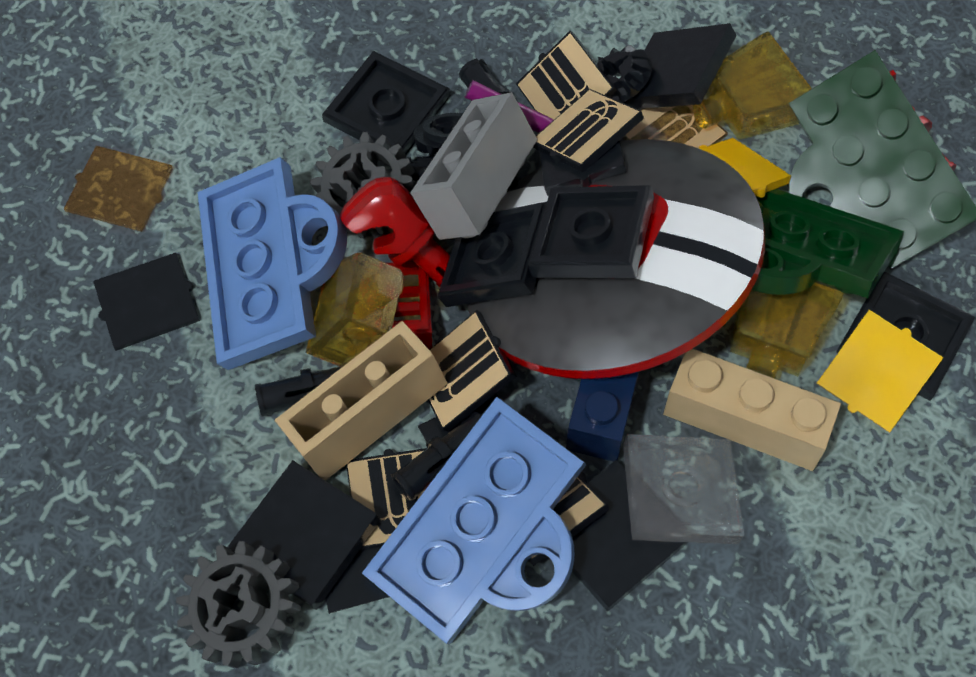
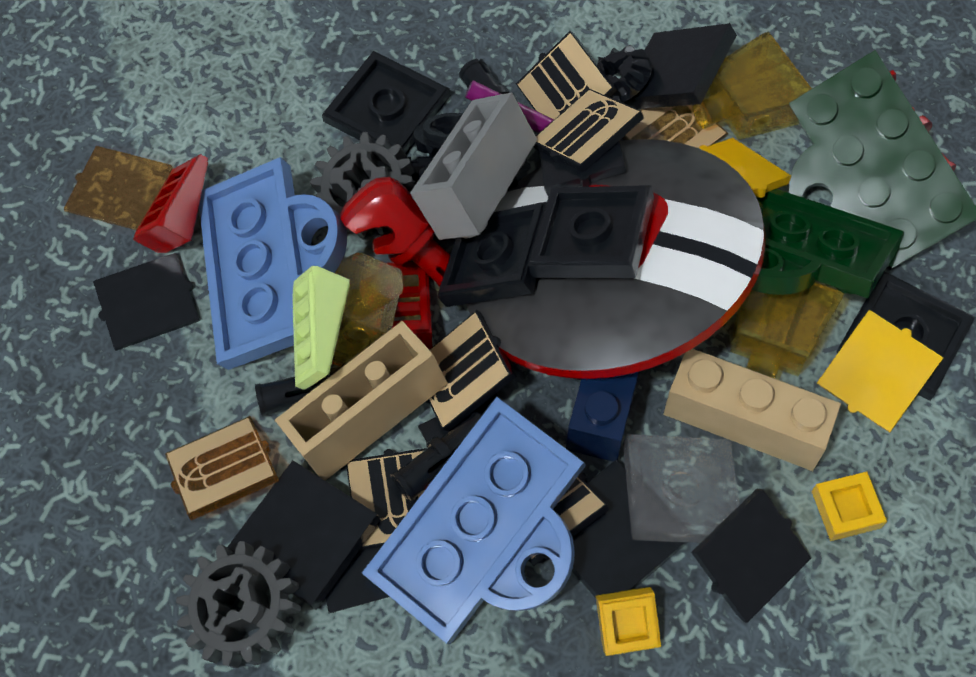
none -> red slope [133,154,208,253]
none -> piece [165,416,279,521]
none -> yellowish green slope [293,266,350,390]
none -> yellow tile [595,587,661,656]
none -> black piece [691,488,811,623]
none -> yellow plate [811,471,887,541]

